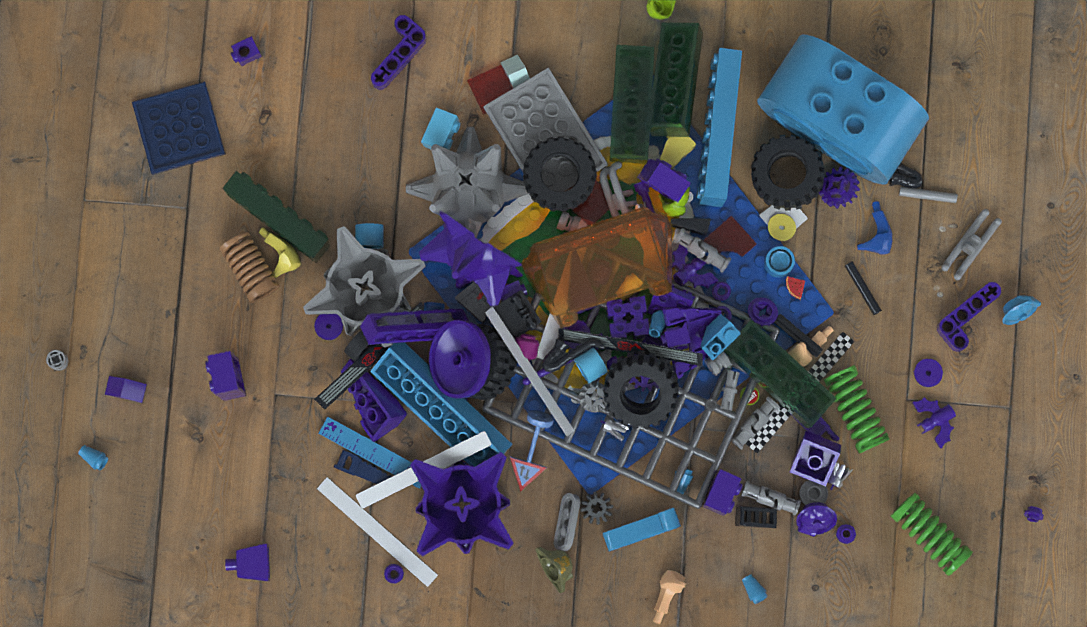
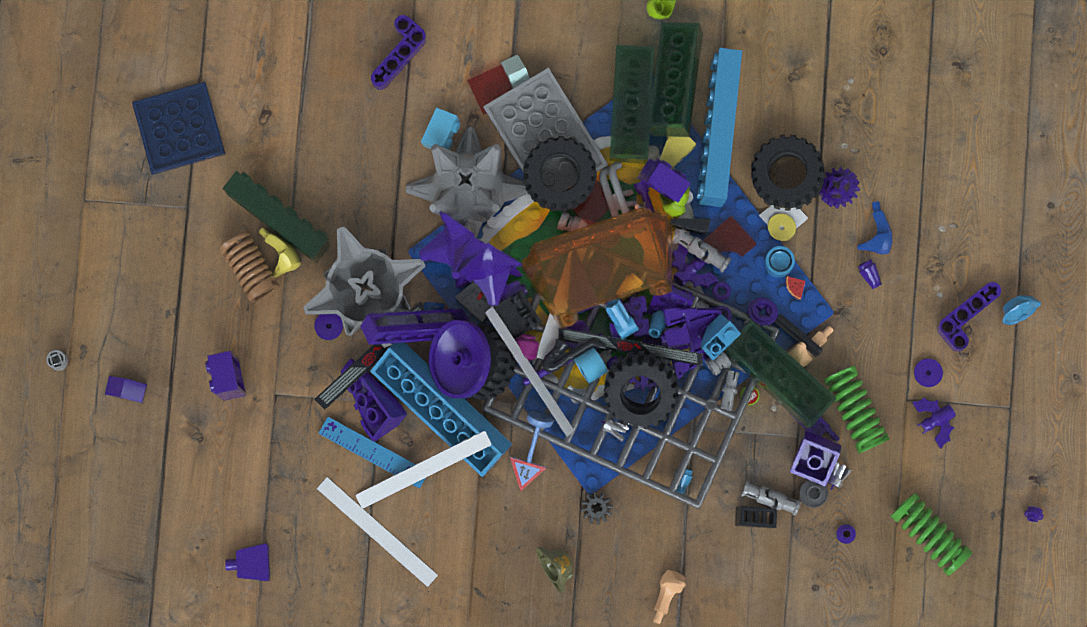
dark azure cone [78,445,108,471] -> none
dark purple brick [230,36,262,67] -> none
dark blue piece [334,450,391,484] -> none
black tyre [344,330,374,362] -> none
dark azure piece [355,223,384,249] -> none
dark purple plate [384,564,404,583] -> none
dark purple piece [410,452,514,556] -> none
light grey plate [554,493,580,551] -> none
light grey gear [579,382,607,412] -> none
dark azure beam [602,508,681,552] -> none
dark purple brick [702,469,743,516] -> none
light grey piece [731,396,780,450] -> none
dark azure cone [742,574,768,604] -> none
sticker [746,332,854,453] -> none
dark azure brick [757,34,929,185] -> none
dark purple piece [796,502,837,537] -> none
black piece [845,261,882,315] -> none
black piece [889,162,923,188] -> none
light grey piece [899,186,957,203] -> none
light grey piece [941,209,1002,280] -> none
none -> dark azure piece [605,298,639,340]
none -> dark purple cone [858,259,882,289]

